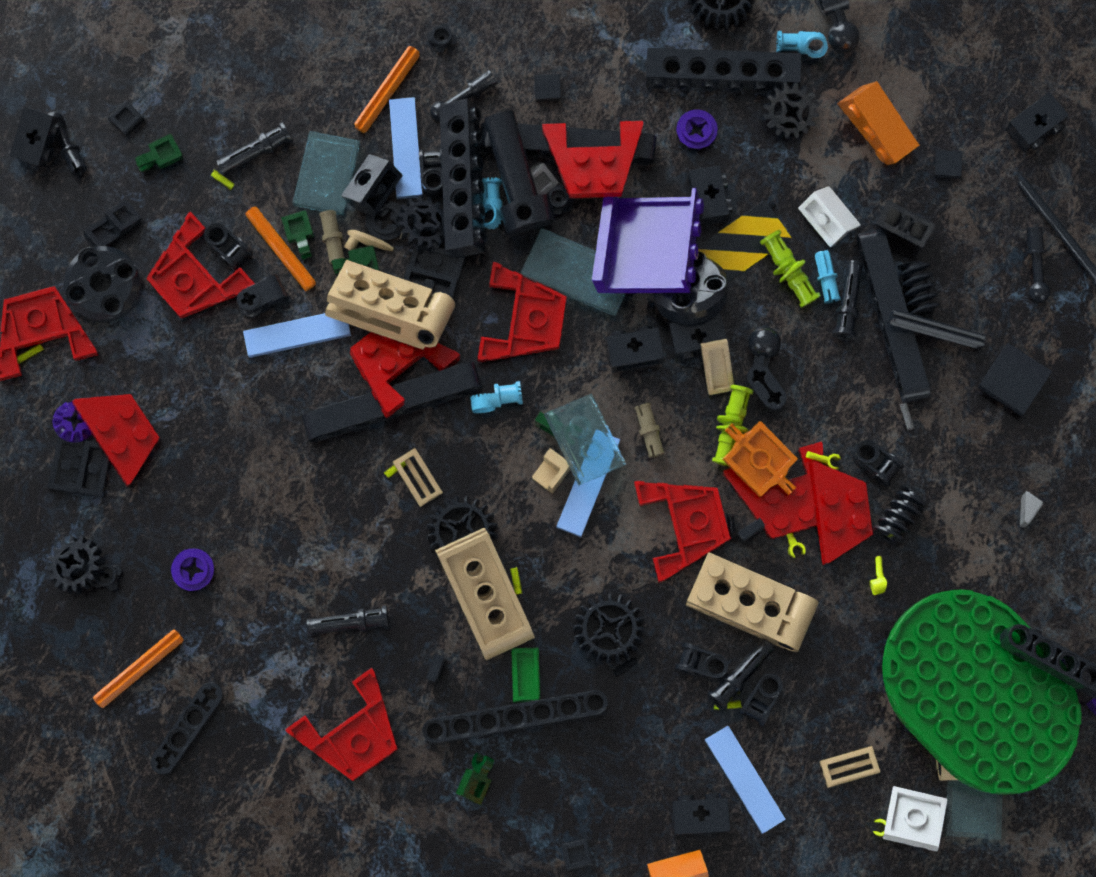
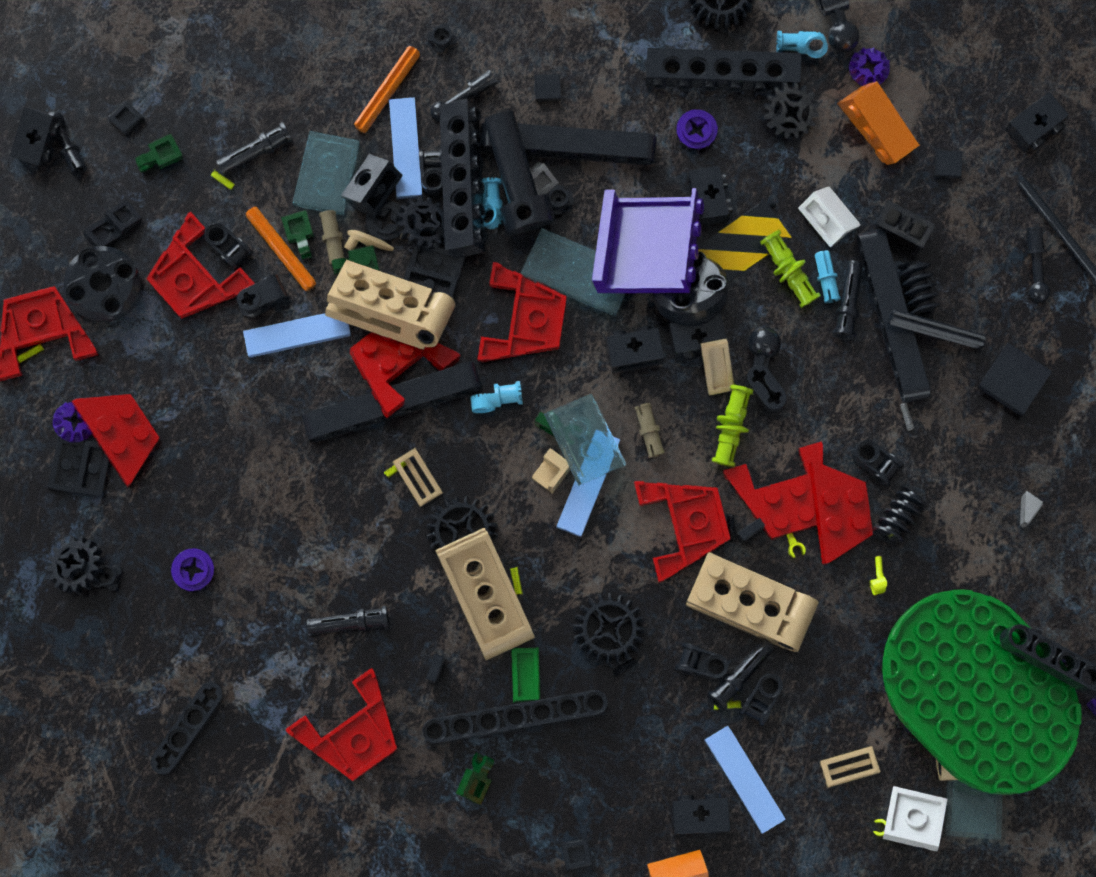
orange axle [93,630,183,708] -> none
red wing [542,121,643,198] -> none
orange plate [722,421,798,497] -> none
neon yellow hand [806,451,841,470] -> none
none -> dark purple gear [849,47,890,86]

